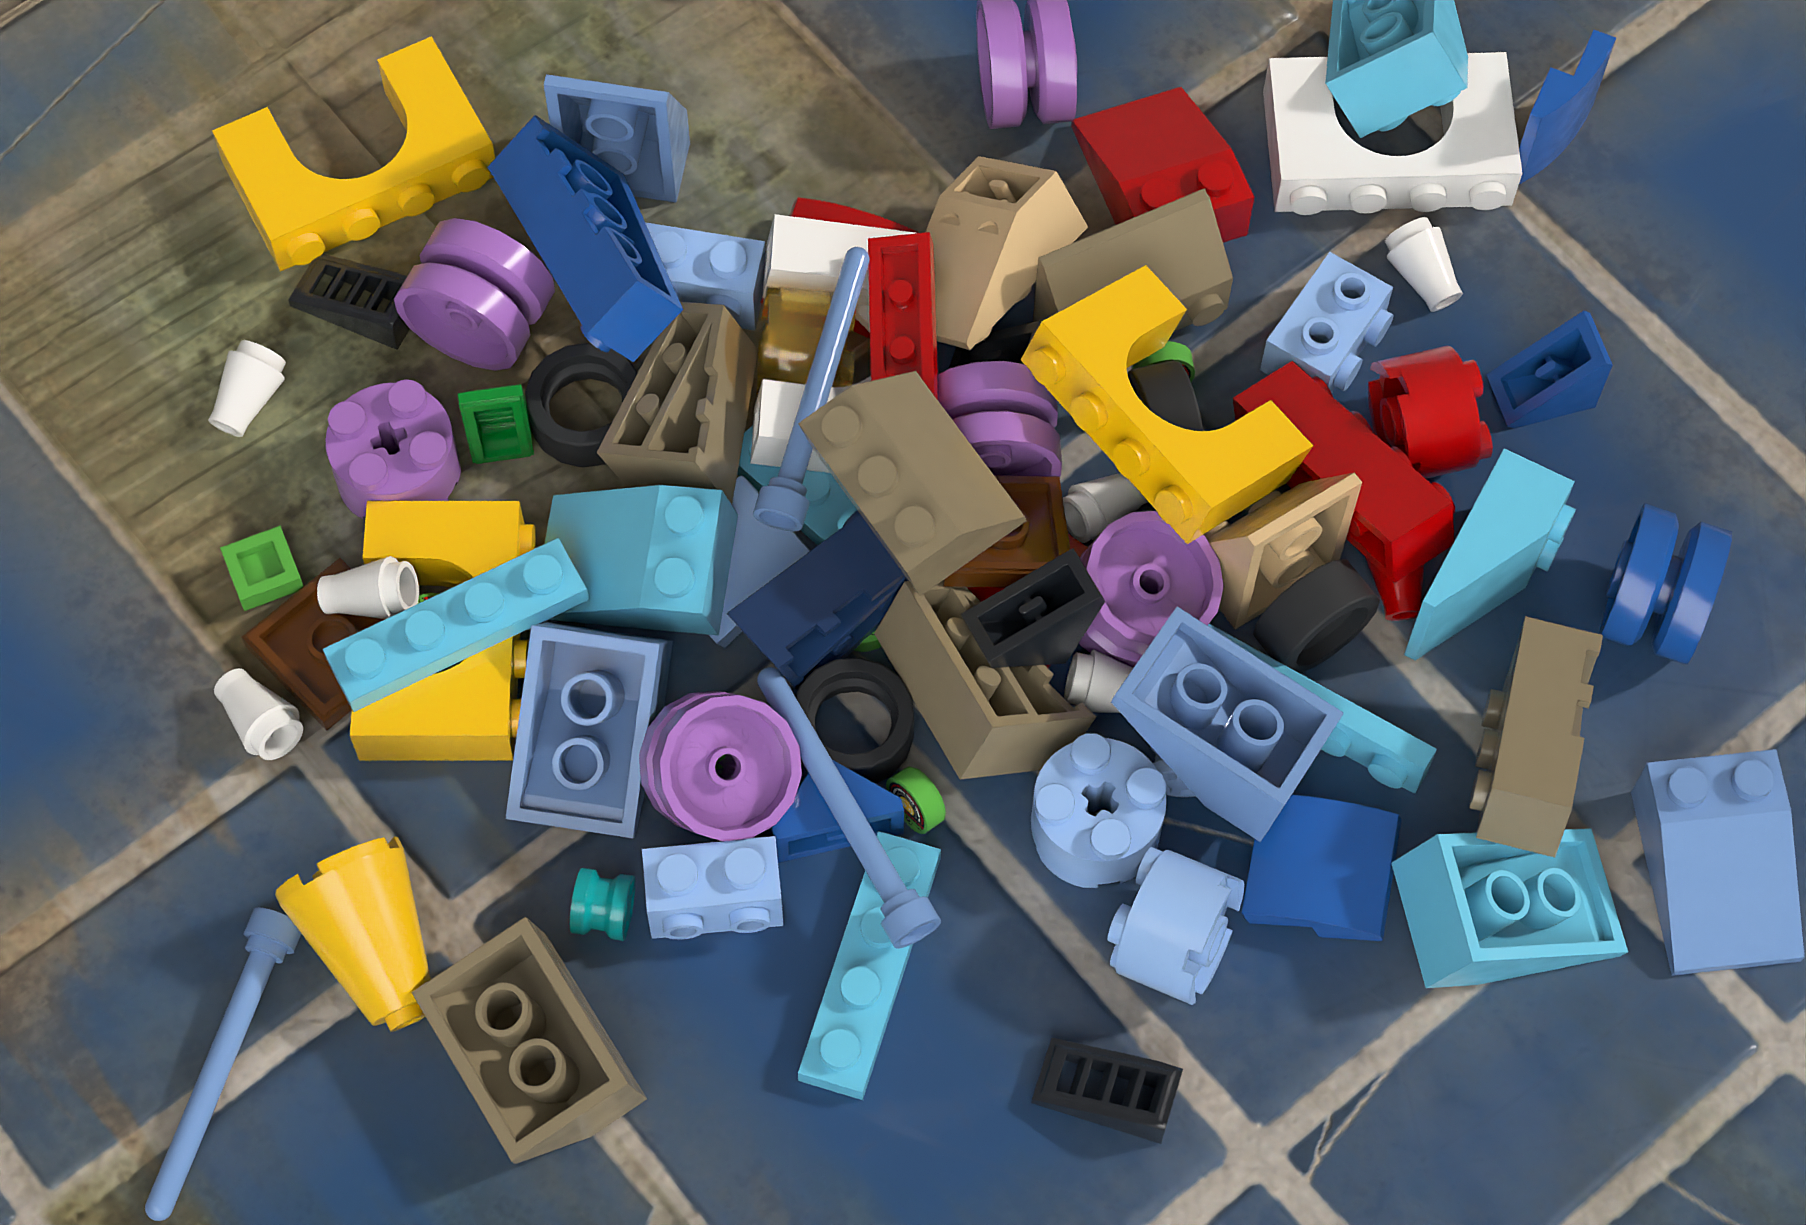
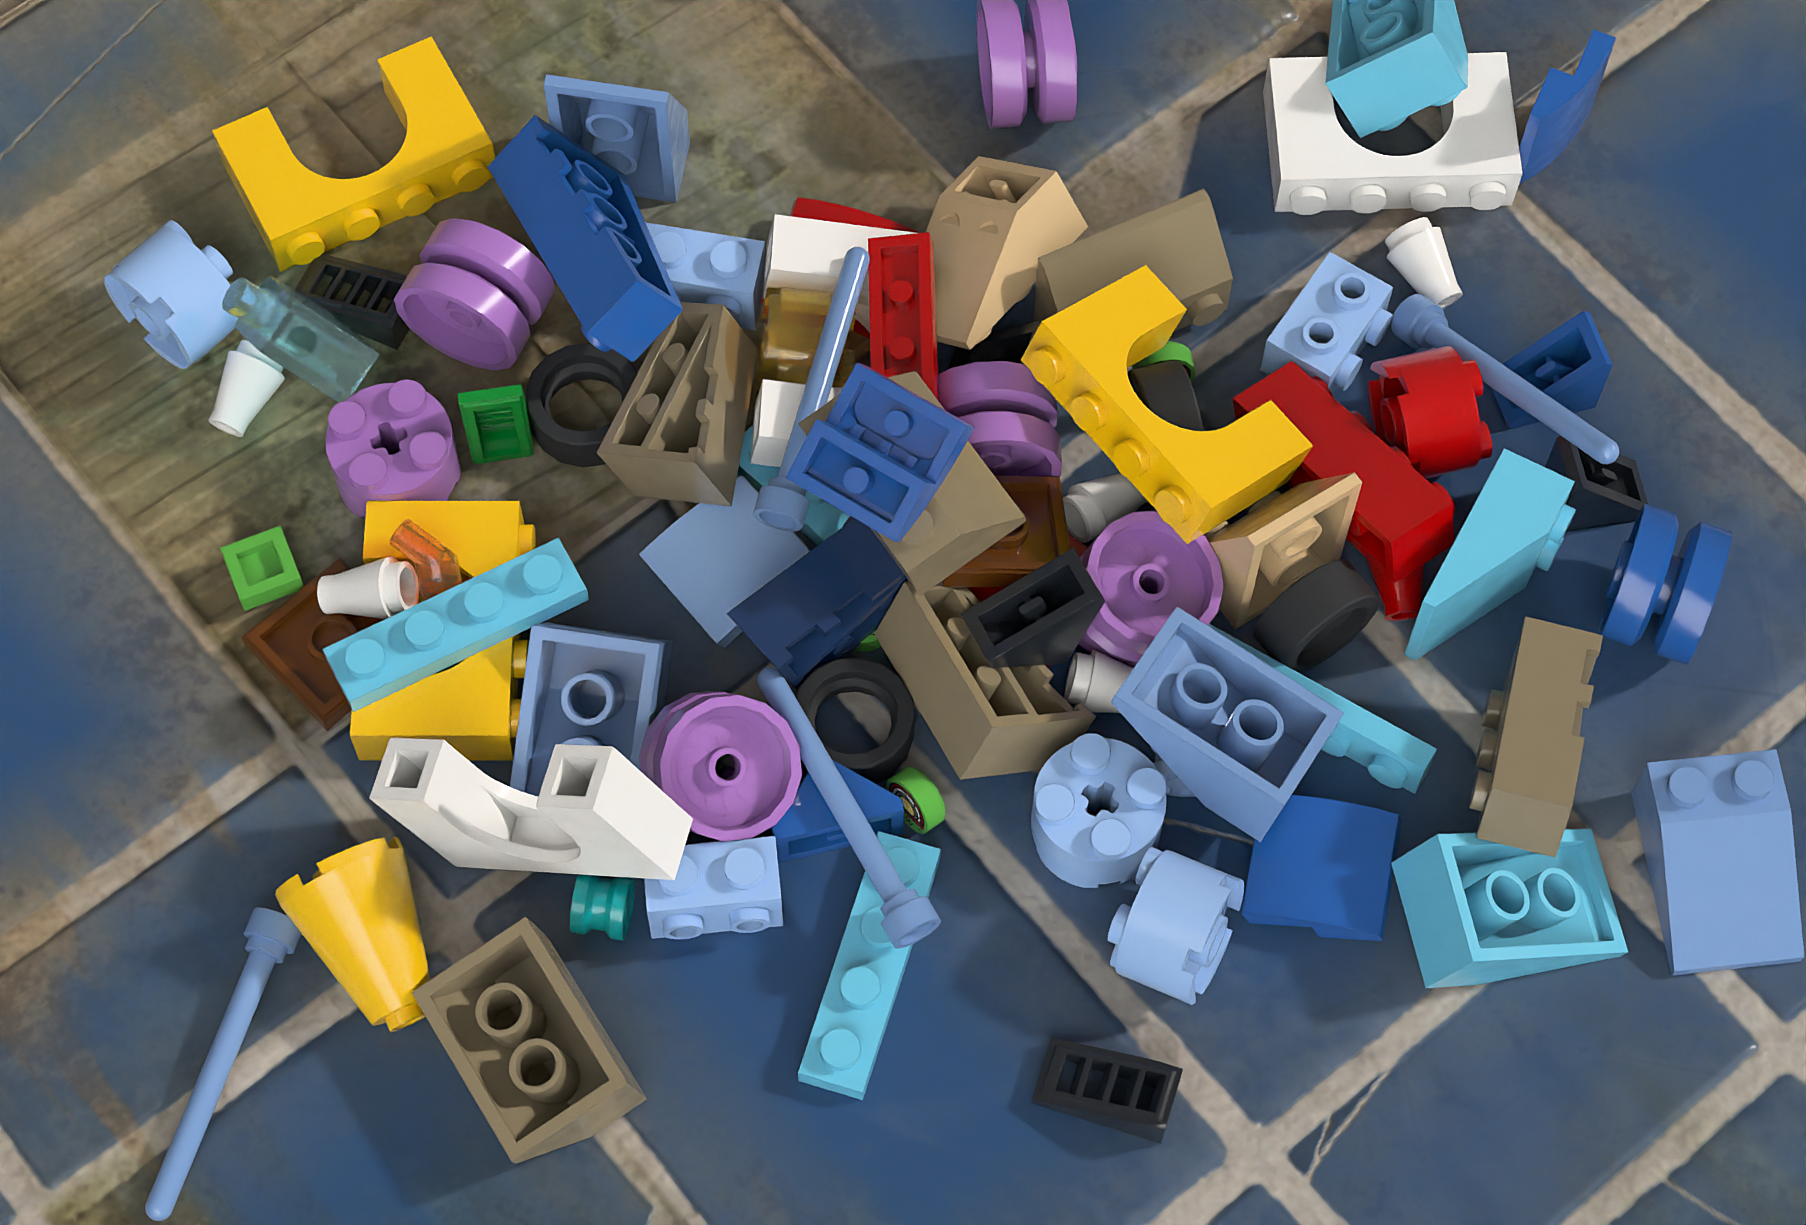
white cone [214,668,303,760] -> none
medium azure slope [545,485,738,636] -> none
red slope [1071,87,1255,243] -> none
none -> light blue brick [104,220,253,369]
none -> clear light blue torso [222,276,380,403]
none -> white arch [369,738,693,880]
none -> clear orange arm [389,519,462,600]
none -> blue slope [786,363,975,542]
none -> medium blue piece [1391,294,1619,464]
none -> black slope [1545,435,1648,532]

